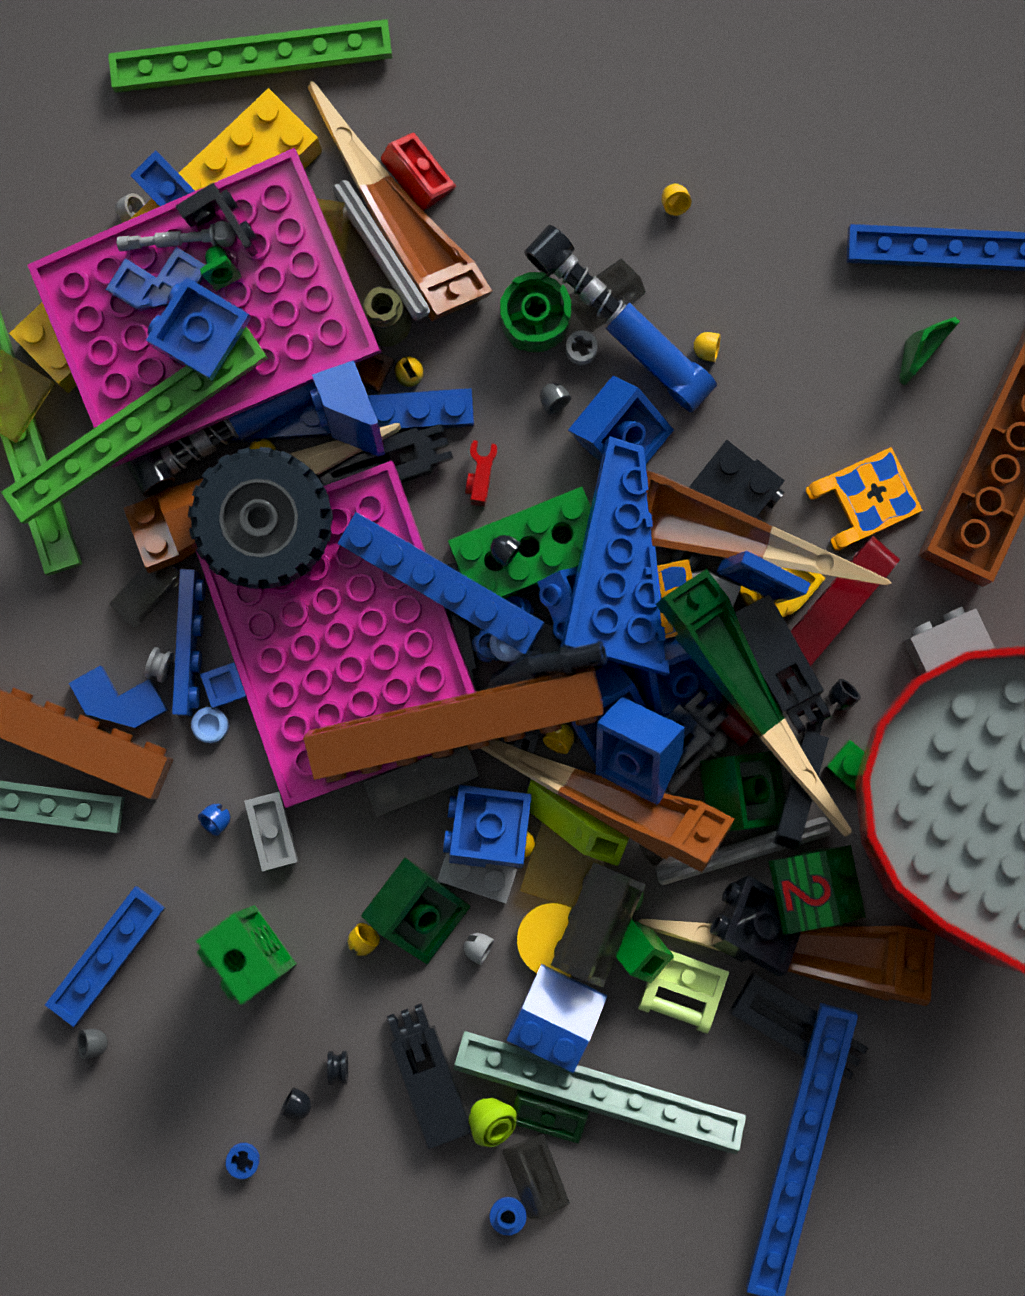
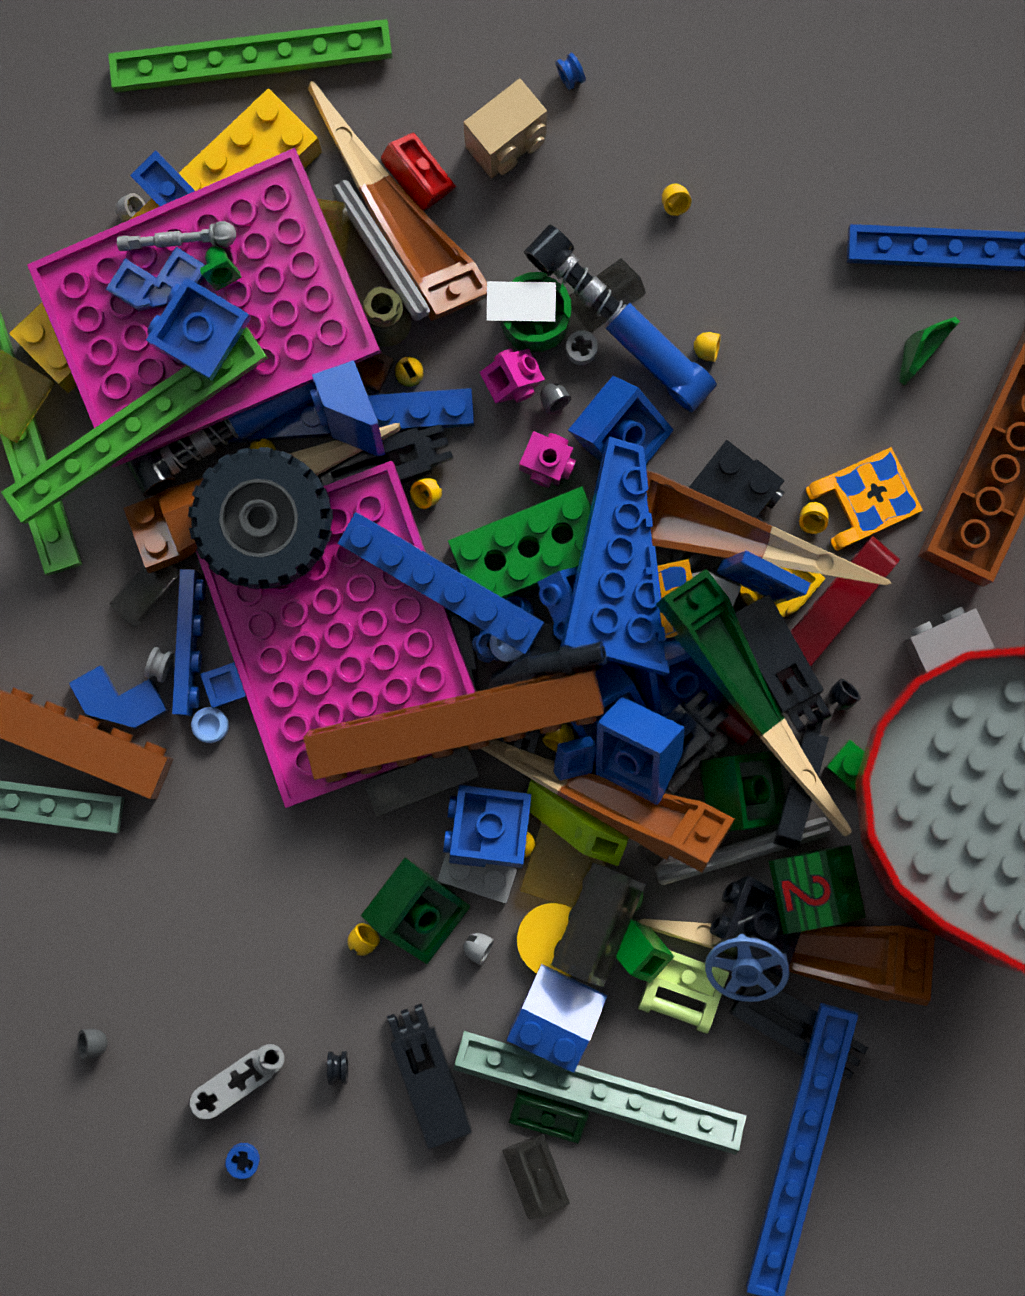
blue plate [45,886,166,1027] -> none
black bracket [175,182,258,256] -> none
green brick [196,905,297,1004] -> none
blue hinge [198,803,231,836] -> none
light grey plate [244,791,299,871] -> none
black hinge [281,1087,311,1120] -> none
red plate [465,440,497,507] -> none
lime cone [469,1098,517,1147] -> none
black hinge [490,535,522,567] -> none
blue plate [490,1197,526,1235] -> none
none -> light grey beam [190,1044,284,1120]
none -> yellow hinge [410,478,442,509]
none -> tan brick [463,78,547,179]
none -> dark pink brick [479,348,545,404]
none -> white sticker [487,281,556,322]
none -> dark pink brick [519,431,577,488]
none -> blue plate [553,736,596,781]
none -> blue bush [555,53,586,90]
none -> medium blue wheel [705,934,789,1002]
none -> yellow hinge [799,502,828,534]

